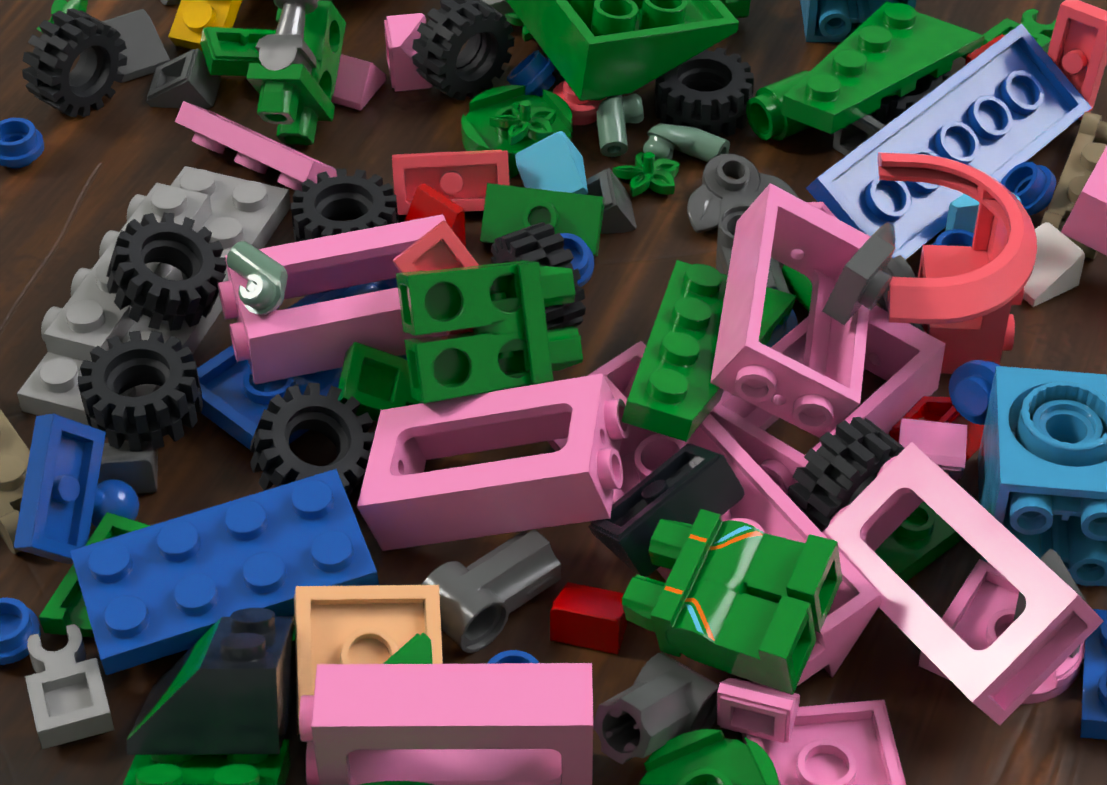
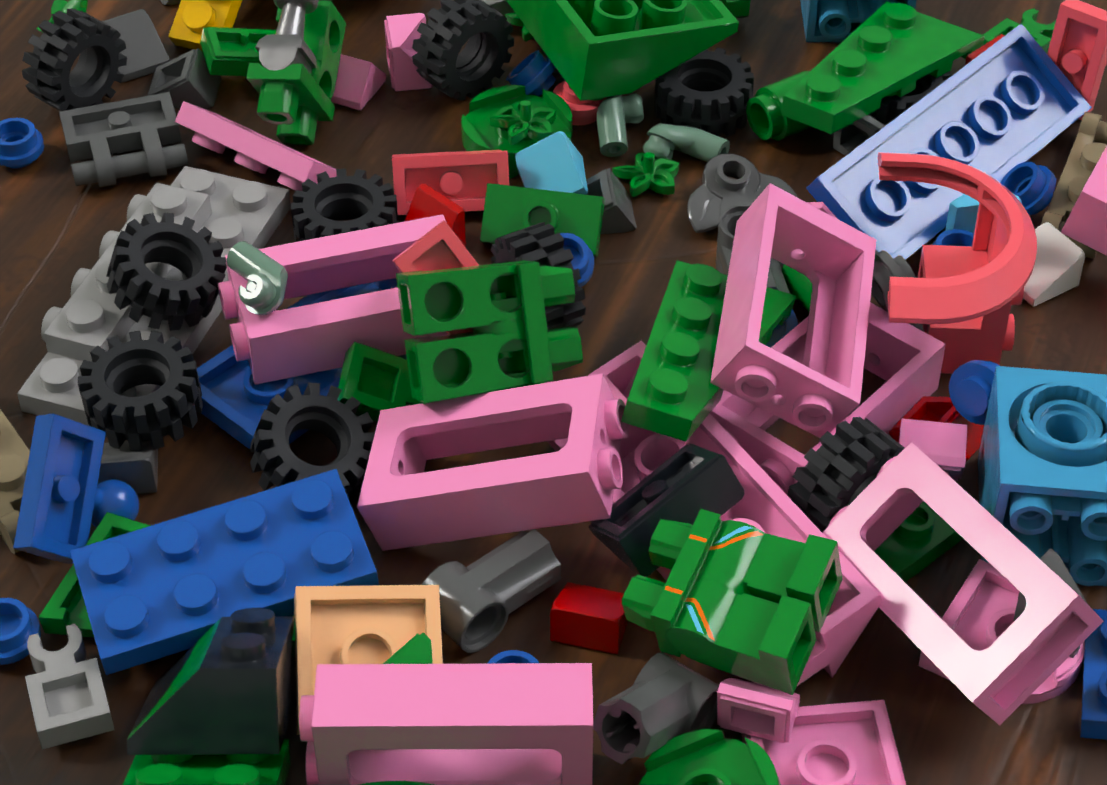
dark grey plate [822,222,896,325] -> none
none -> dark grey plate [59,92,188,188]

